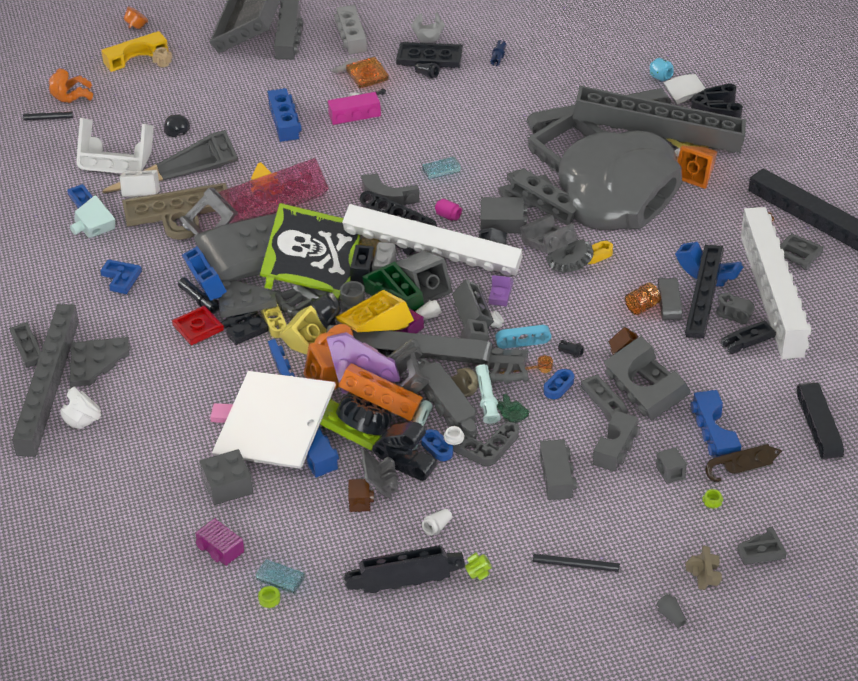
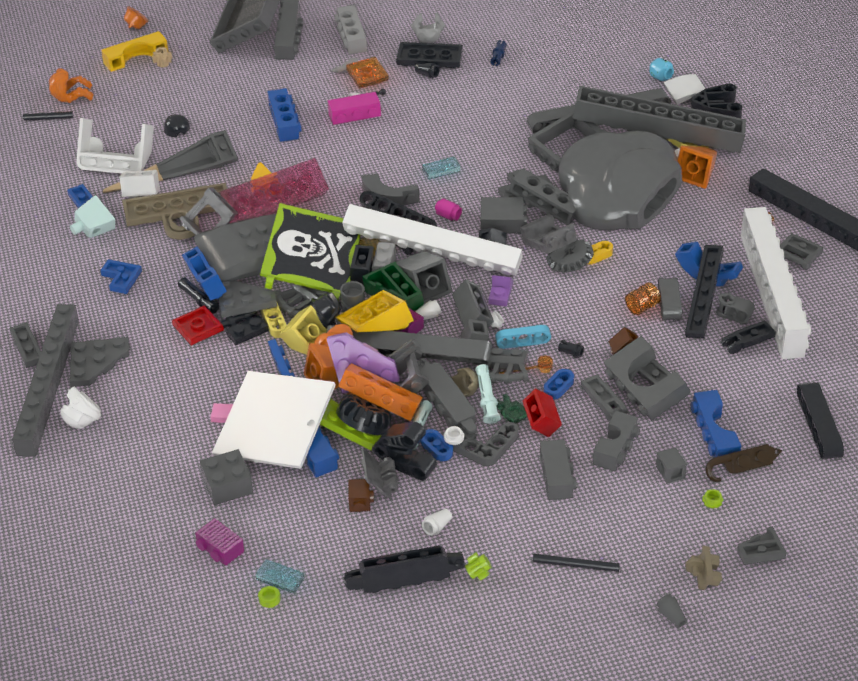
none -> red brick [522,388,562,437]

